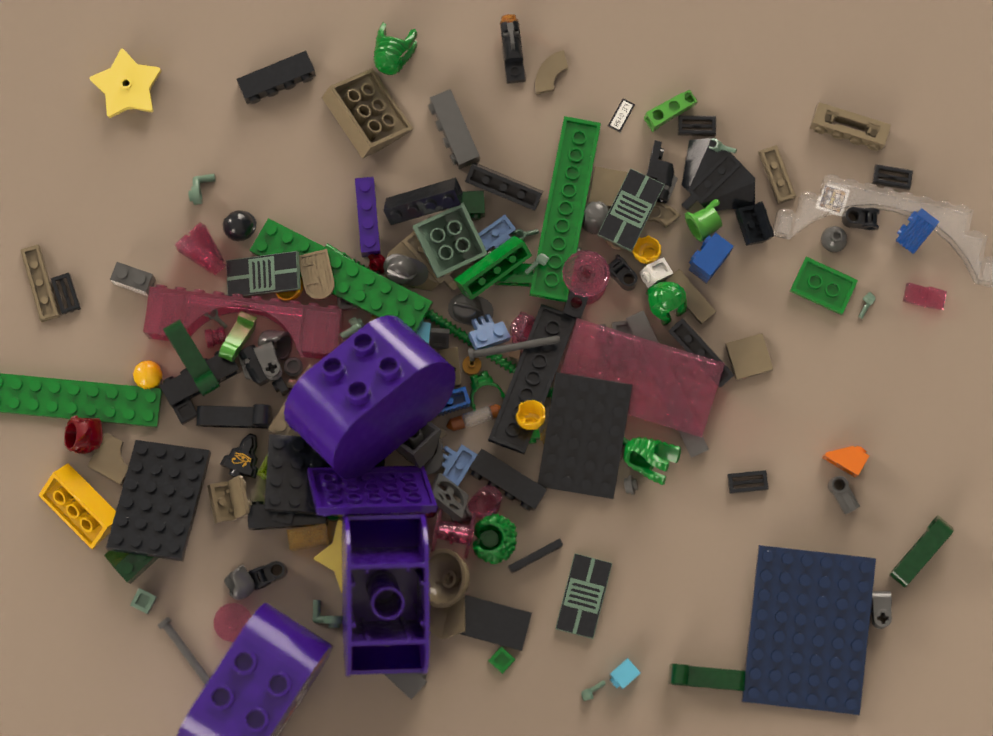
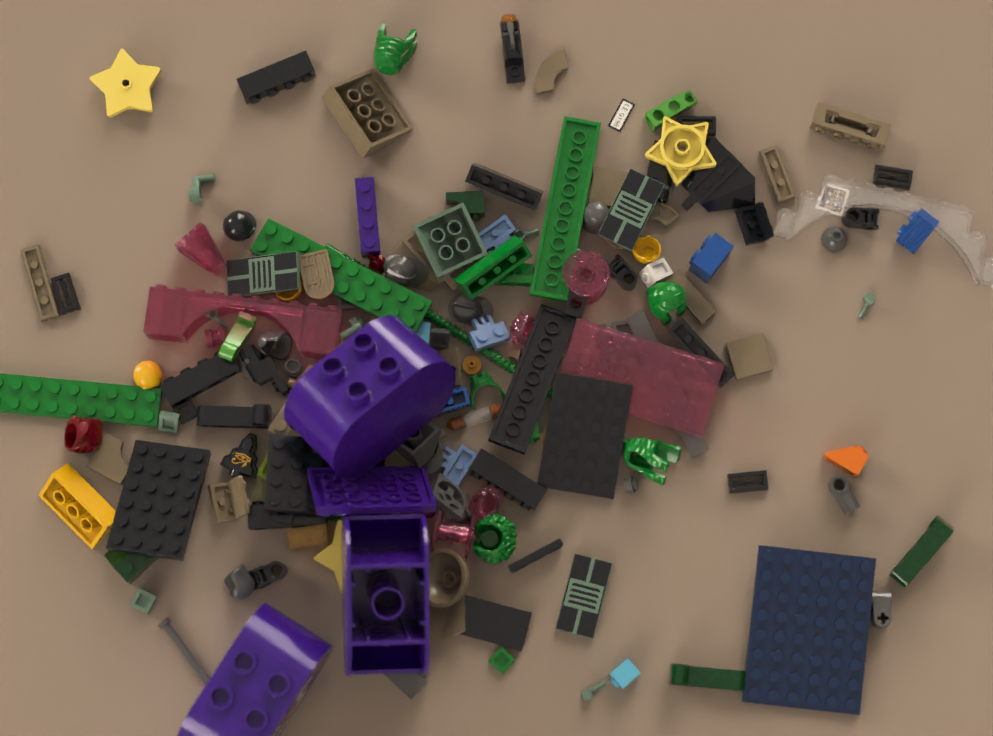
dark grey brick [110,262,156,296] -> none
dark green beam [163,319,220,396] -> none
clear pink tile [213,603,252,642] -> none
dark grey piece [254,341,282,381] -> none
sand green plate [312,600,343,628] -> none
black brick [383,177,463,225] -> none
dark grey brick [428,89,480,170] -> none
dark grey bar [468,336,560,362] -> none
yellow hair [516,400,546,430] -> none
sand green hand [525,253,550,275] -> none
bright green hat [685,199,722,242] -> none
sand green hand [709,138,737,153] -> none
green plate [790,256,858,315] -> none
clear pink slope [903,282,947,310] -> none
none -> sand green plate [158,410,180,434]
none -> light yellow plate [645,117,717,186]

